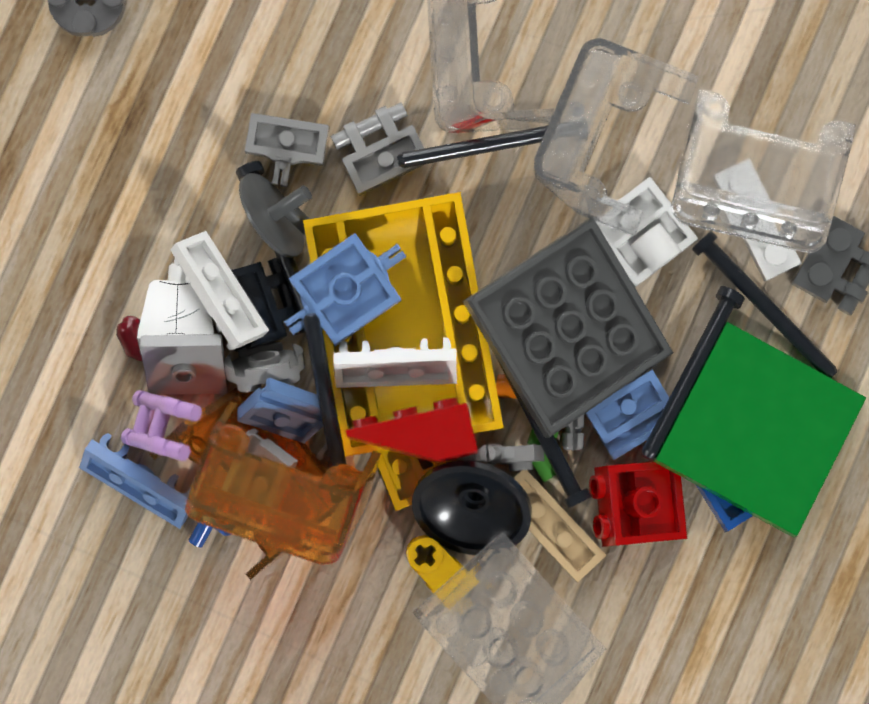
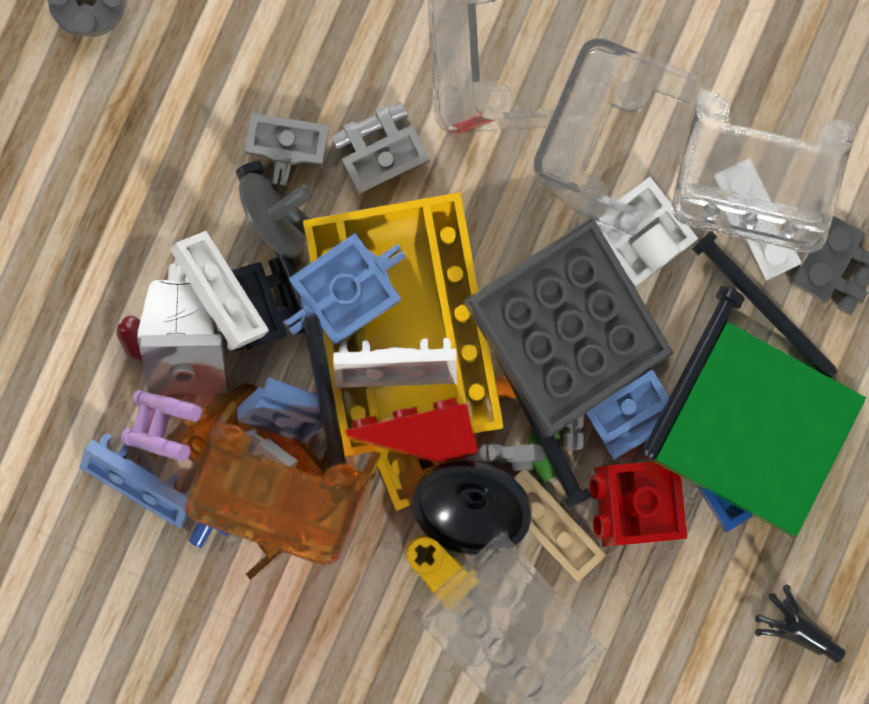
light grey plate [224,342,305,392] -> none
black bar [397,114,585,168] -> none
none -> black piece [755,584,846,663]

